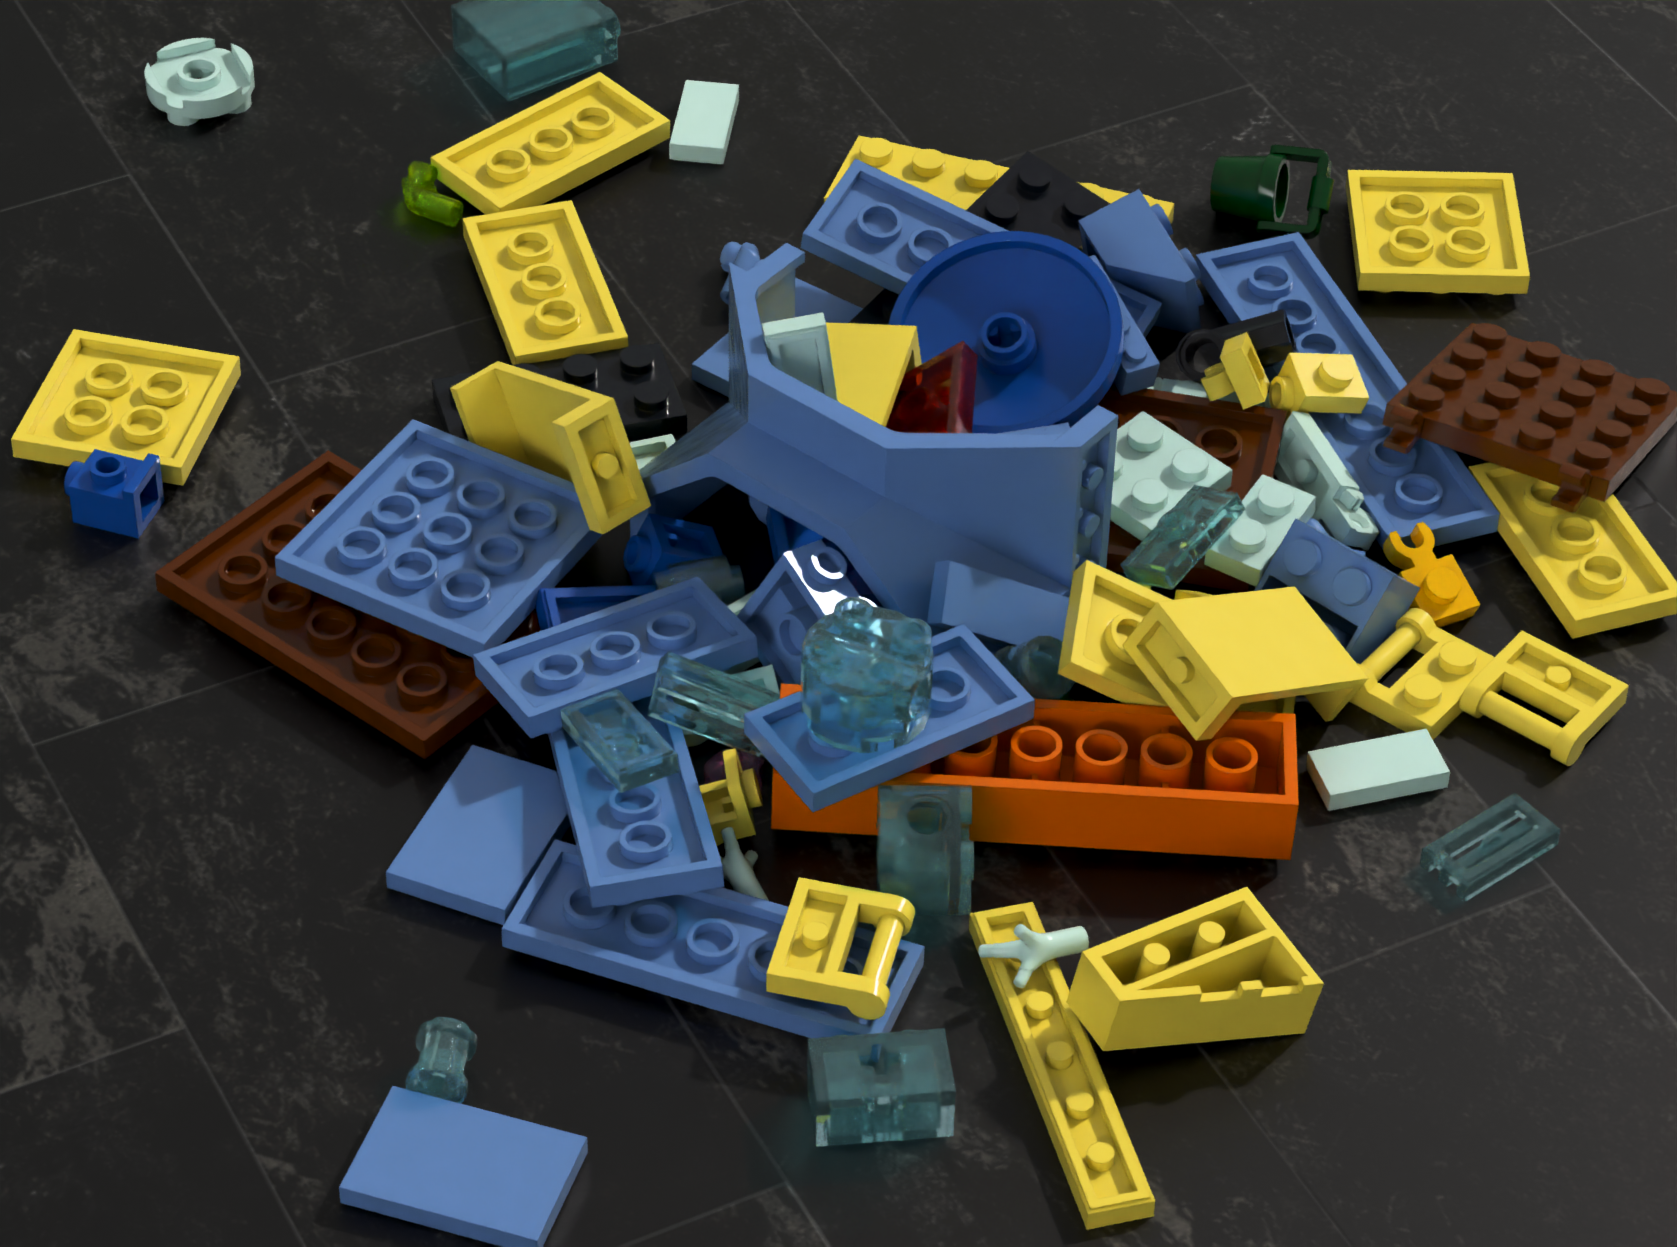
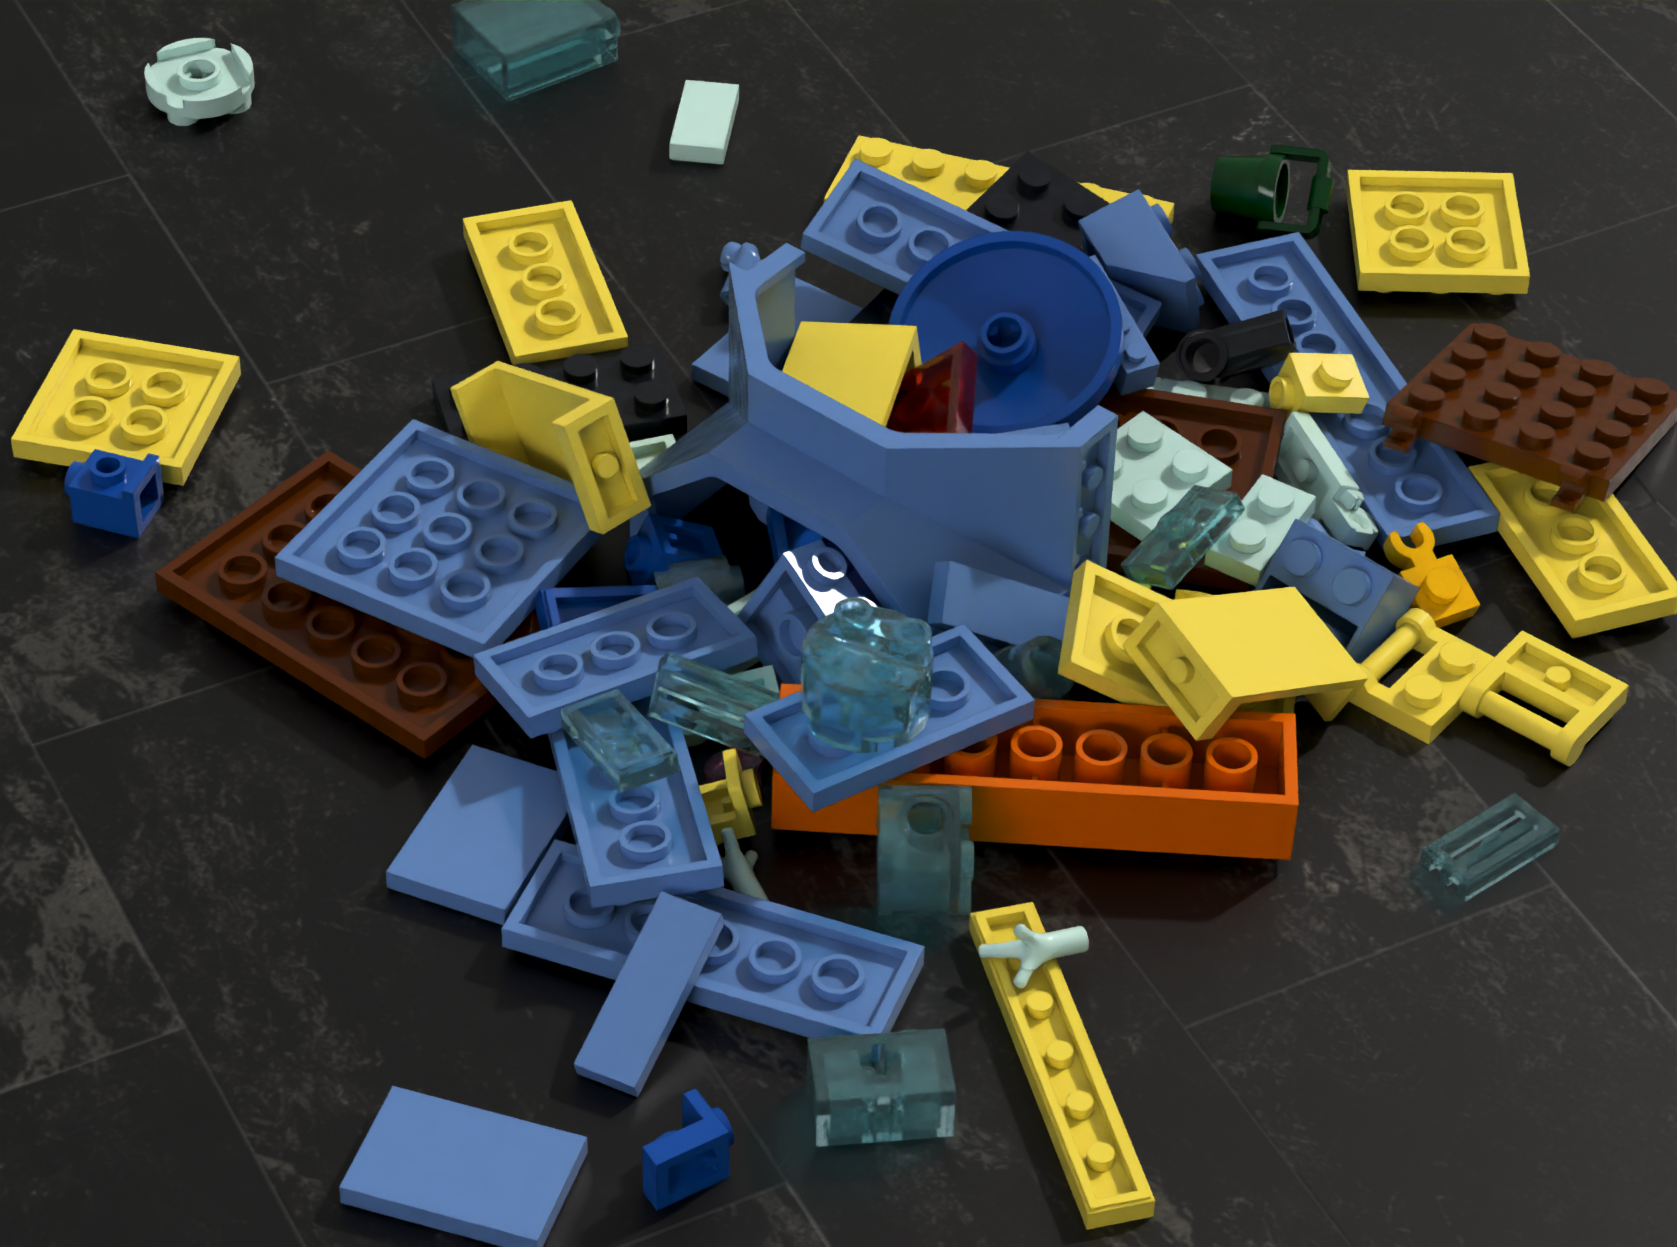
clear neon green arm [401,161,463,227] -> none
clear light blue bush [405,1017,478,1103] -> none
light yellow plate [430,72,670,214] -> none
light aqua tile [762,312,838,402] -> none
light yellow plate [766,877,916,1020] -> none
light yellow wedge [1066,887,1324,1051] -> none
light yellow tile [1201,332,1270,410] -> none
light aqua tile [1306,729,1450,811] -> none
none -> medium blue tile [573,891,725,1097]
none -> blue bracket [642,1089,734,1211]

